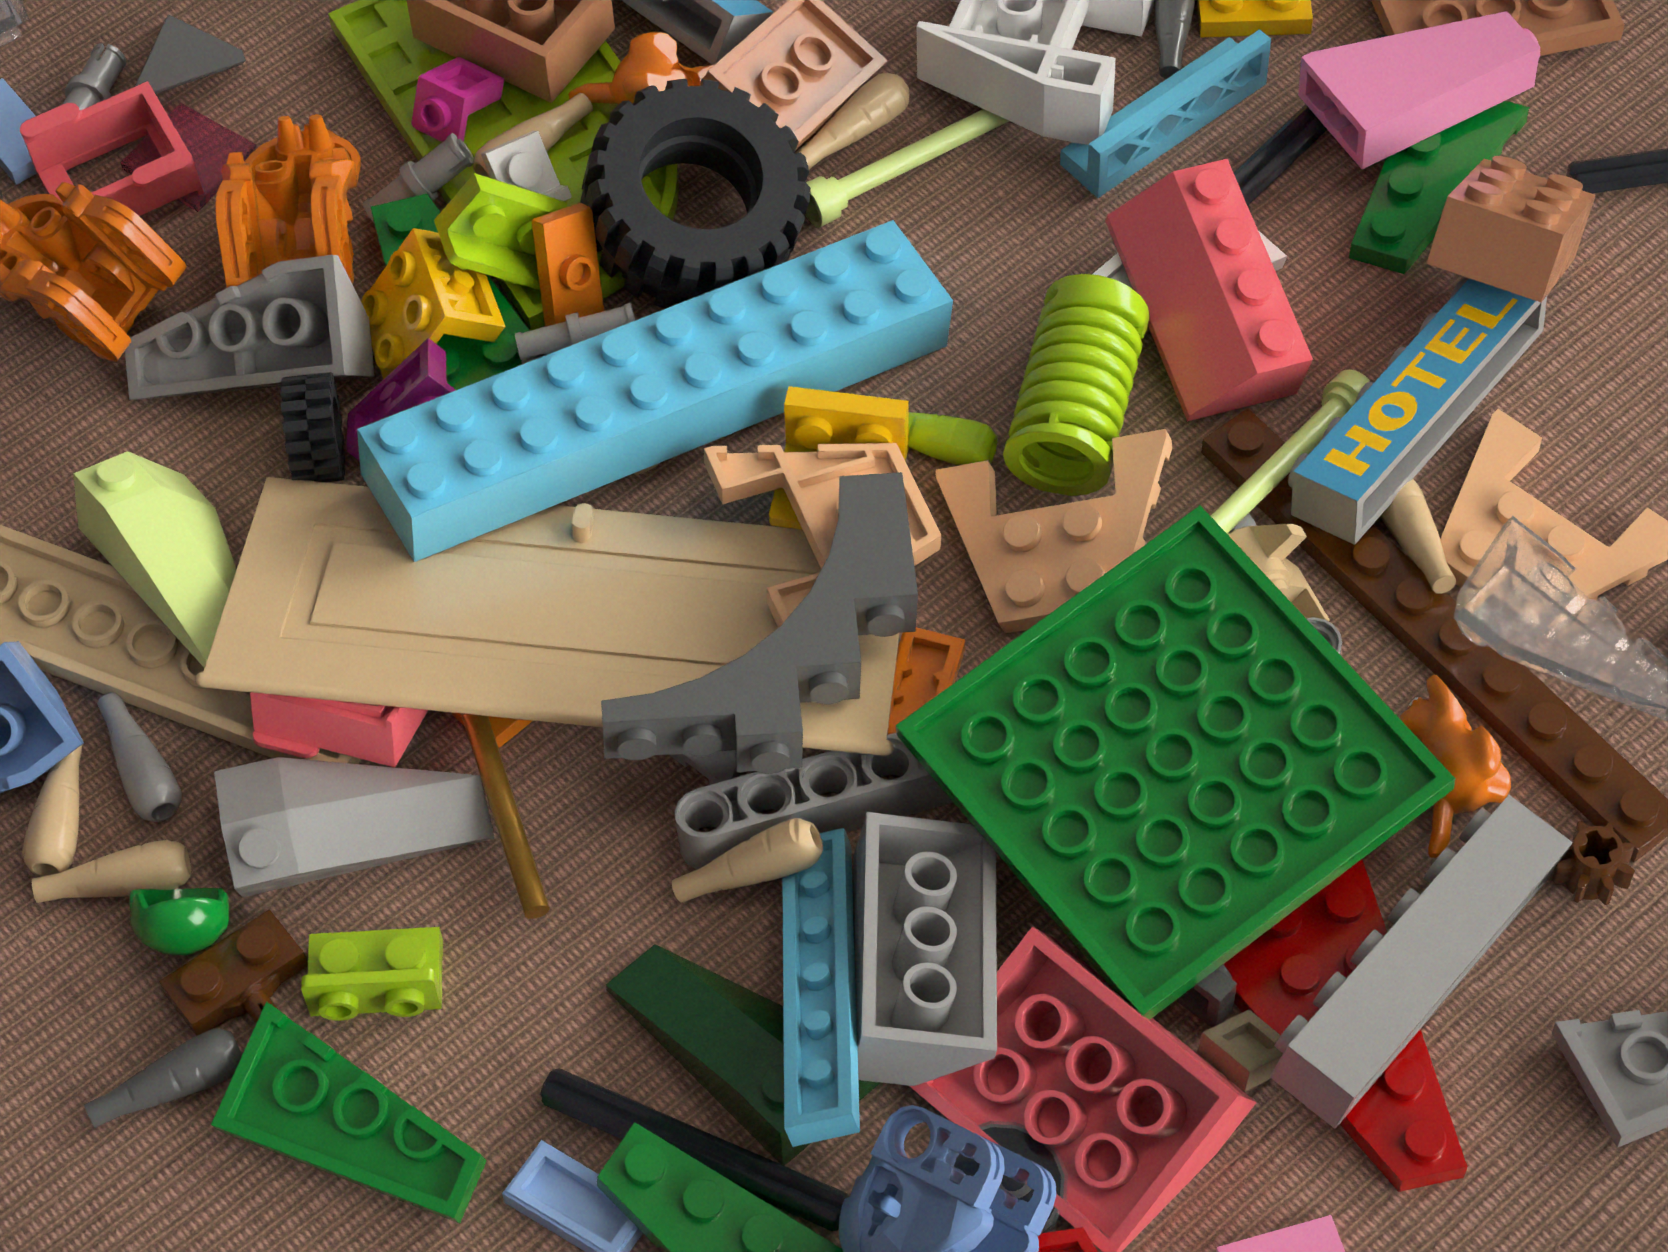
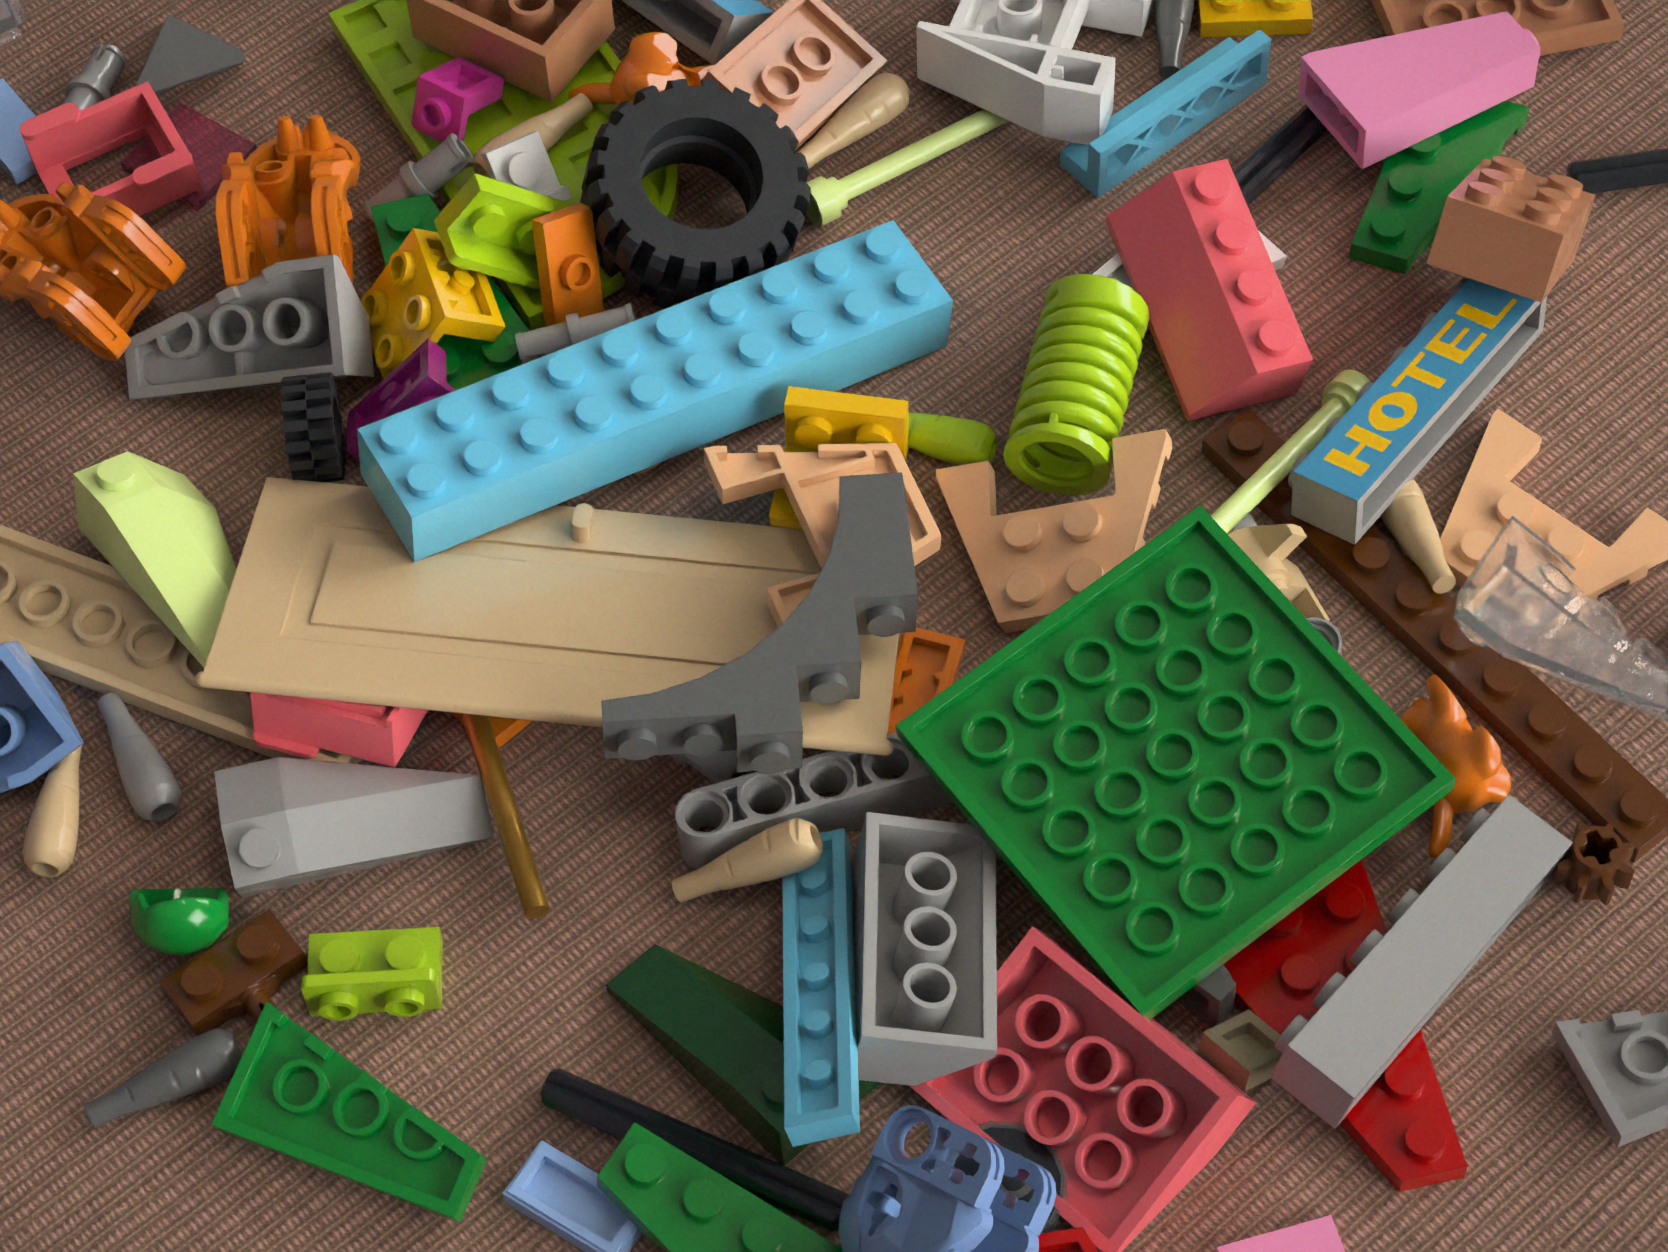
tan piece [32,839,192,903] -> none

